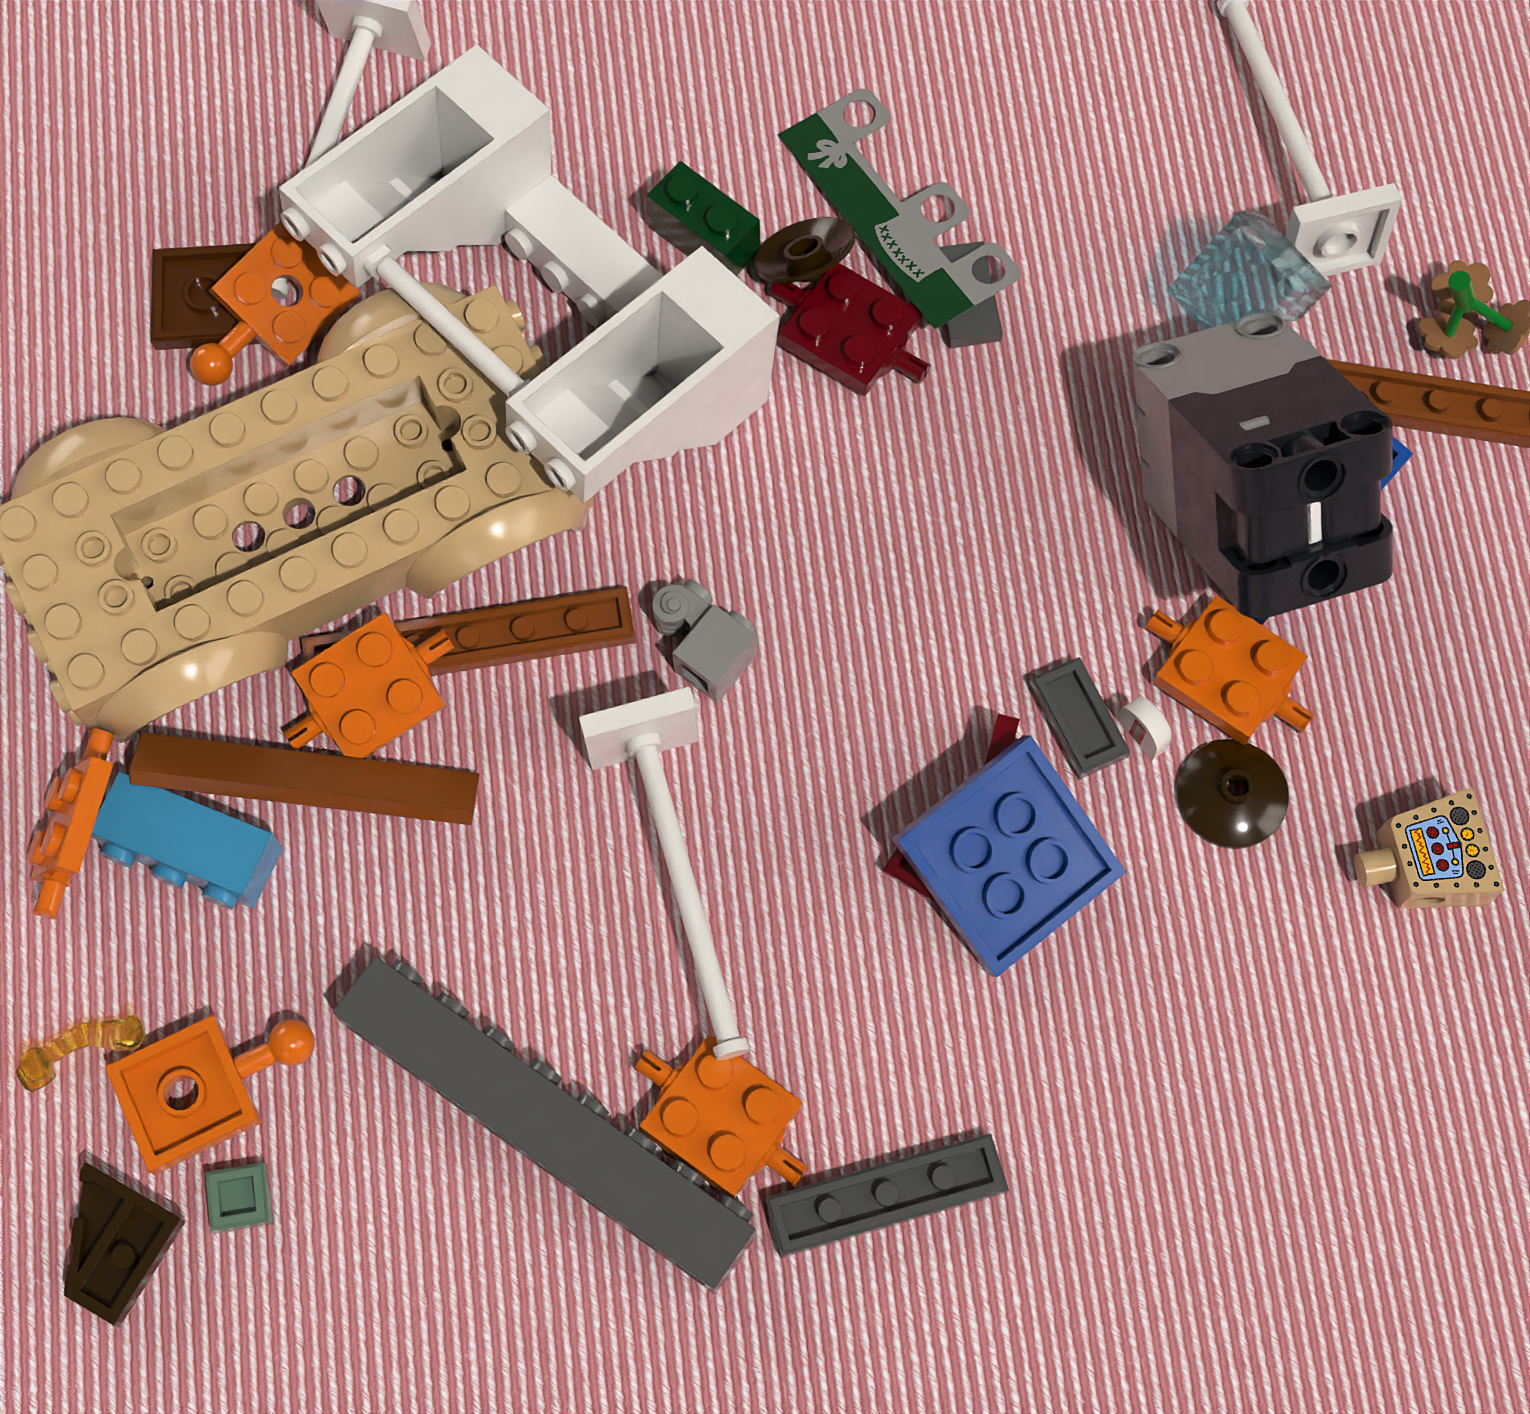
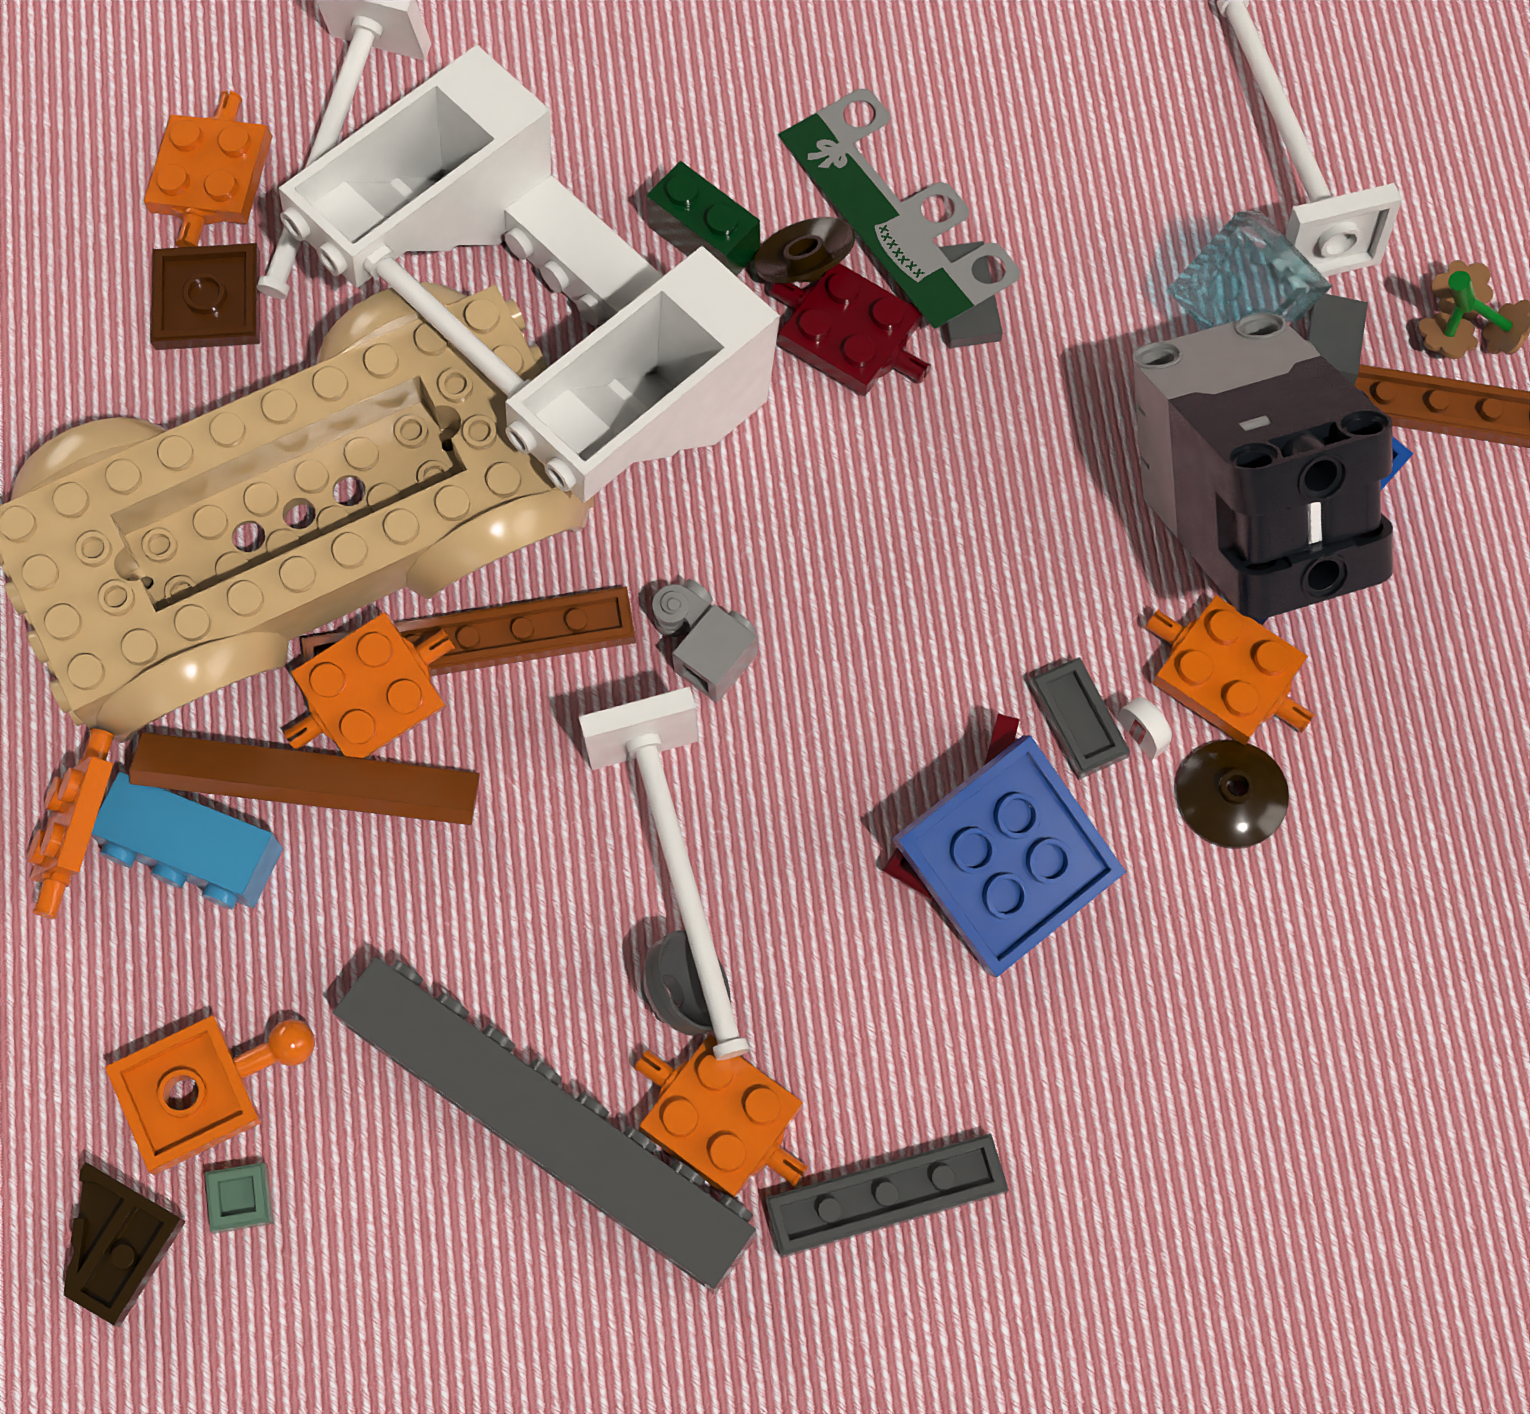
clear yellow piece [16,1015,145,1092] -> none
orange plate [190,221,361,386] -> none
tan torso [1354,788,1505,909] -> none
none -> orange plate [144,90,273,247]
none -> dark grey piece [641,930,731,1036]
none -> dark grey tile [1306,292,1368,385]

